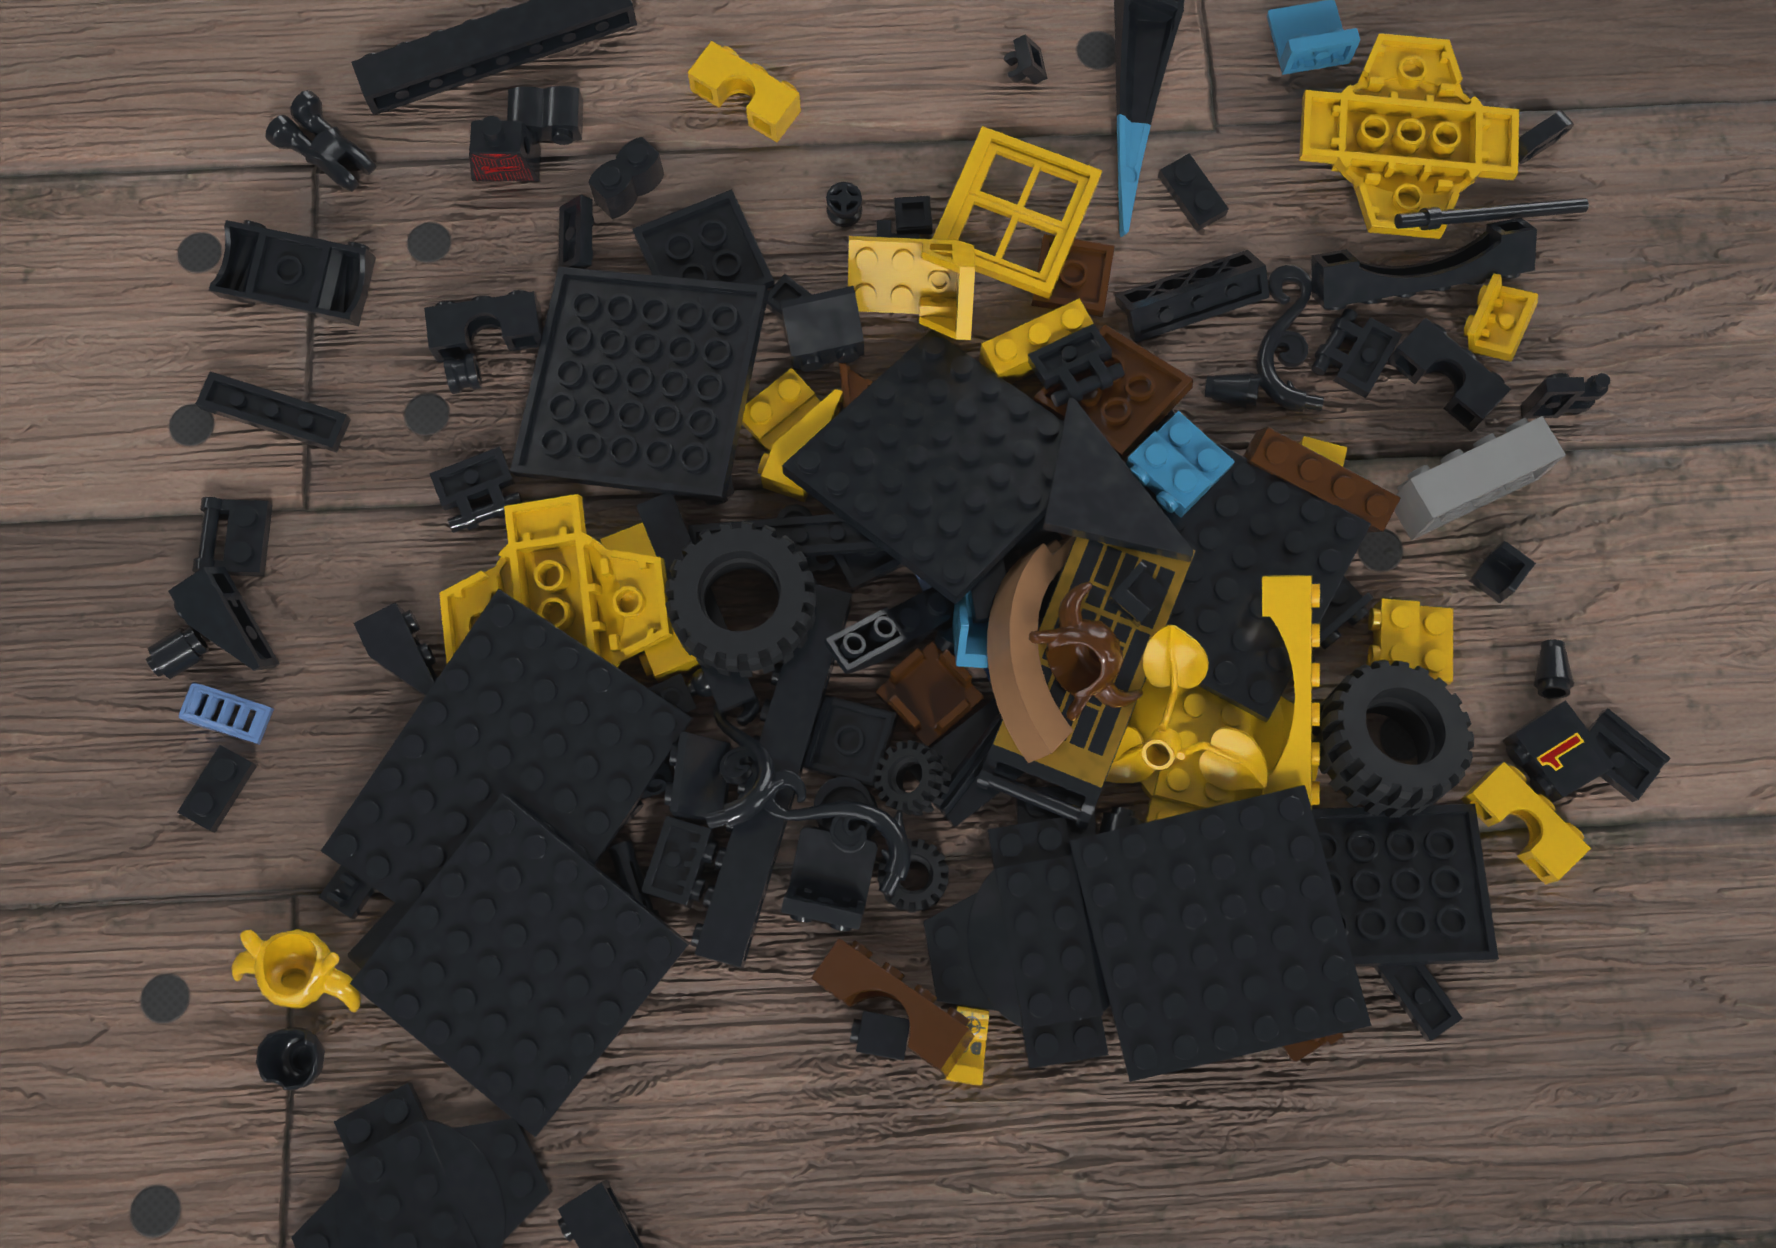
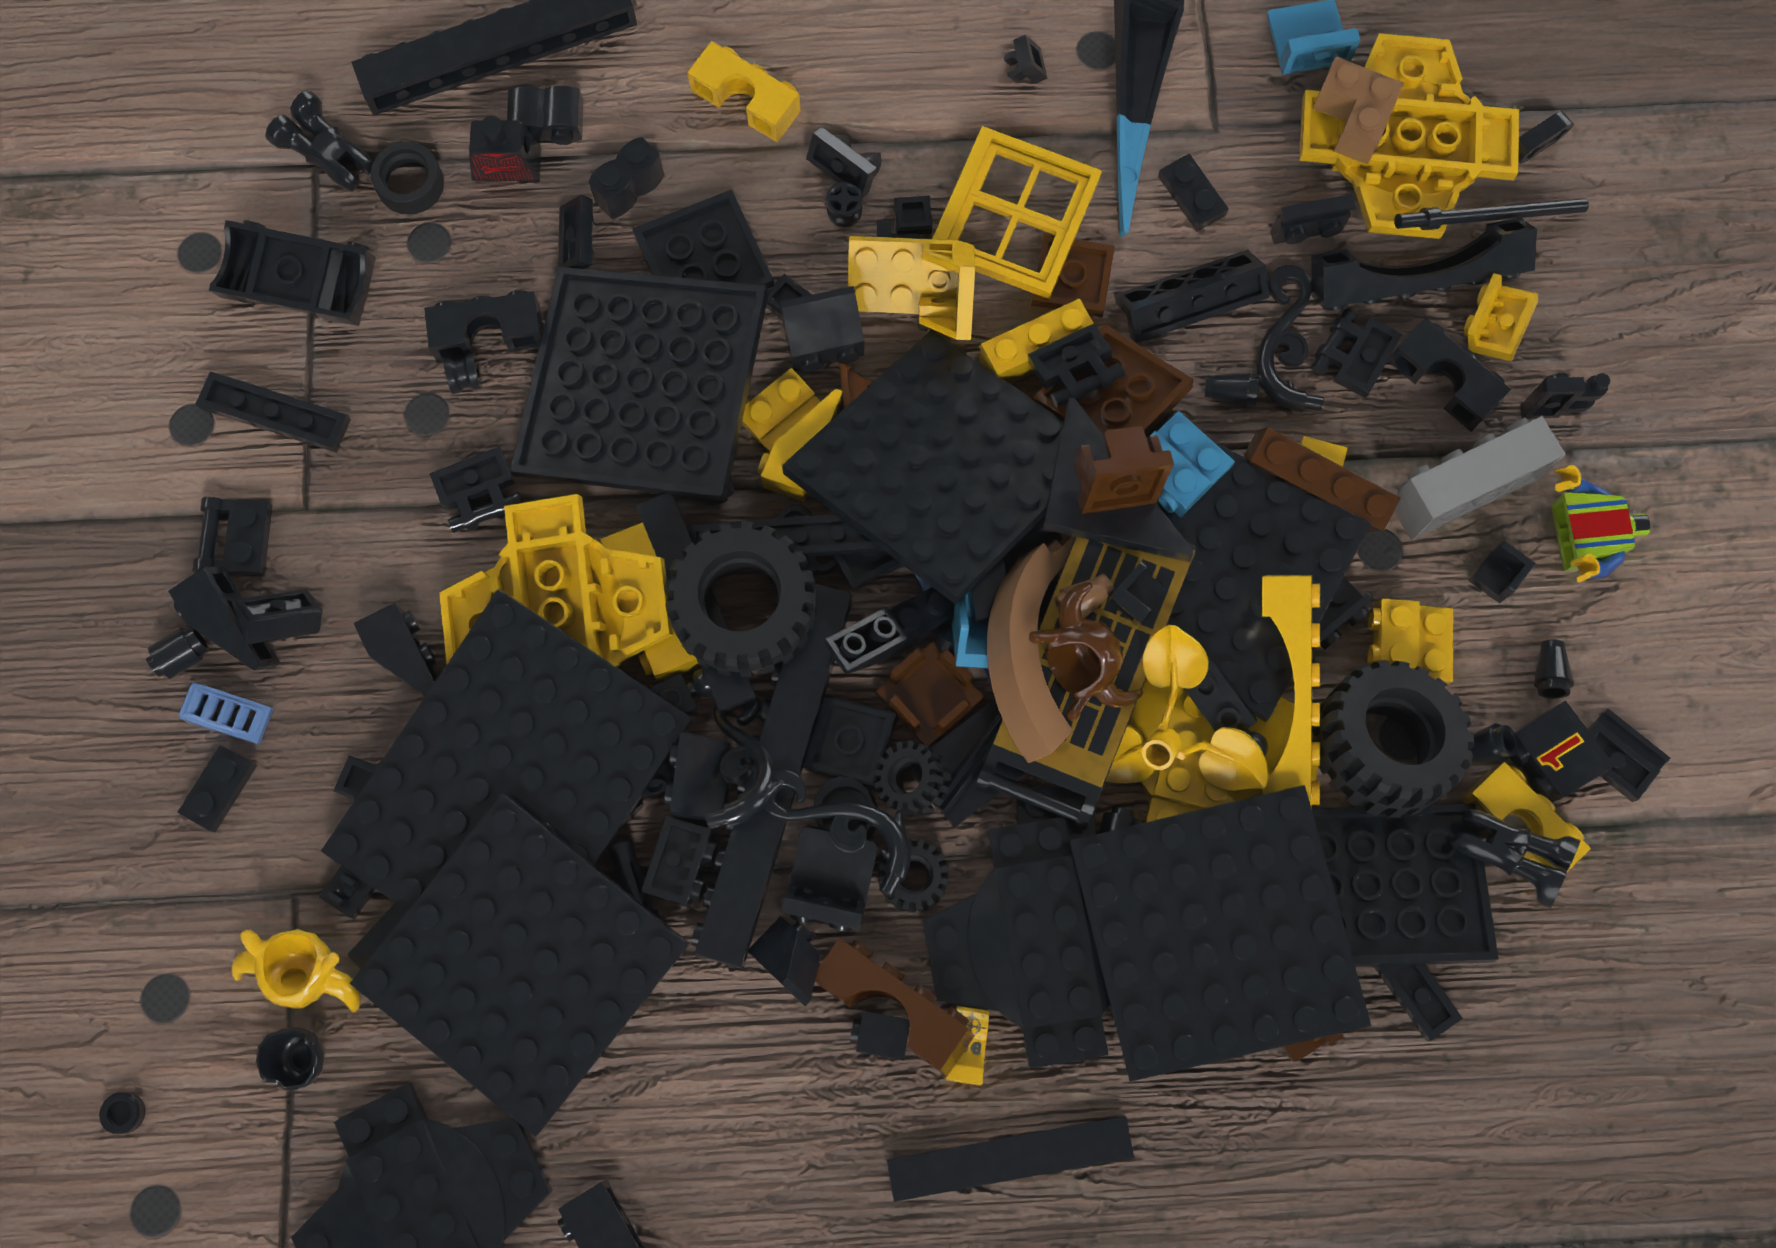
none -> black tile [99,1092,146,1134]
none -> black slope [233,589,323,644]
none -> black tile [333,755,378,800]
none -> black tyre [370,142,444,214]
none -> black slope [748,916,821,1006]
none -> black tile [806,127,882,198]
none -> black tile [887,1116,1134,1202]
none -> medium nougat cone [1053,574,1114,619]
none -> reddish brown panel [1074,426,1174,514]
none -> black plate [1184,656,1268,757]
none -> black plate [1270,194,1355,245]
none -> medium nougat brick [1313,56,1404,164]
none -> black piece [1451,809,1581,908]
none -> black cone [1469,723,1518,762]
none -> torso [1551,465,1650,583]

